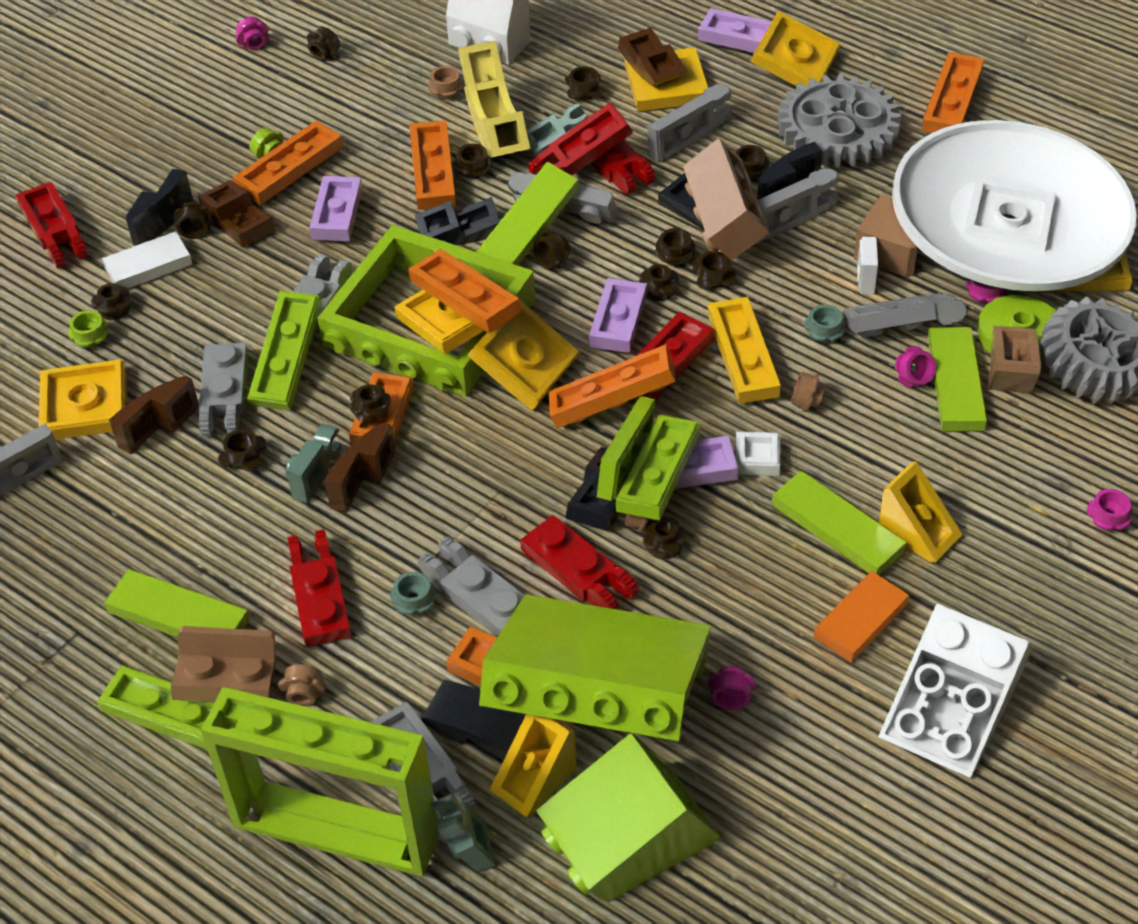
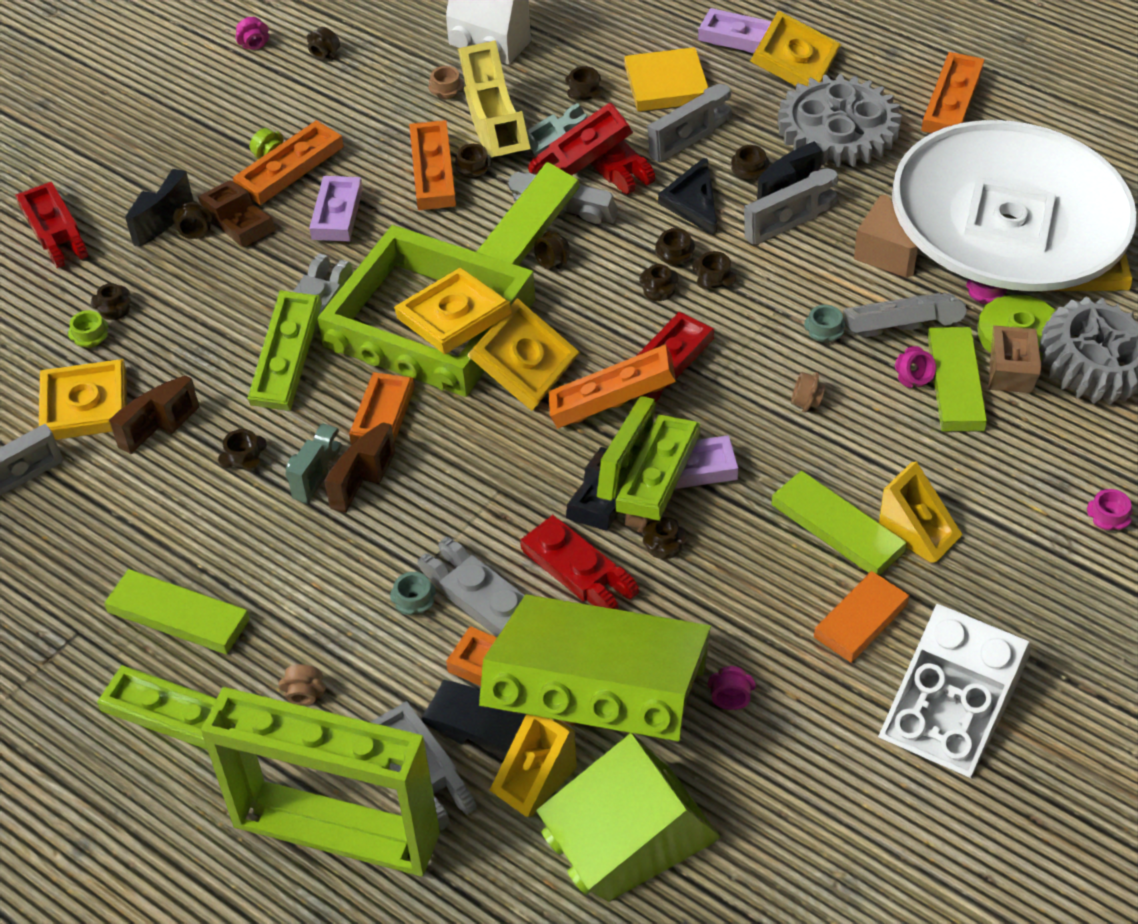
white tile [102,231,192,289] -> none
medium nougat bracket [171,626,276,702] -> none
light grey hinge [199,342,248,437] -> none
red hinge [287,529,352,647] -> none
dark brown plate [349,384,391,424] -> none
orange plate [408,249,522,333] -> none
black slope [415,197,501,245] -> none
sand green plate [432,794,495,873] -> none
lavender plate [589,278,647,353] -> none
reddish brown slope [618,27,687,86] -> none
brick [683,138,770,261] -> none
yellow plate [708,297,781,404] -> none
white tile [736,432,780,476] -> none
white tile [857,237,878,295] -> none

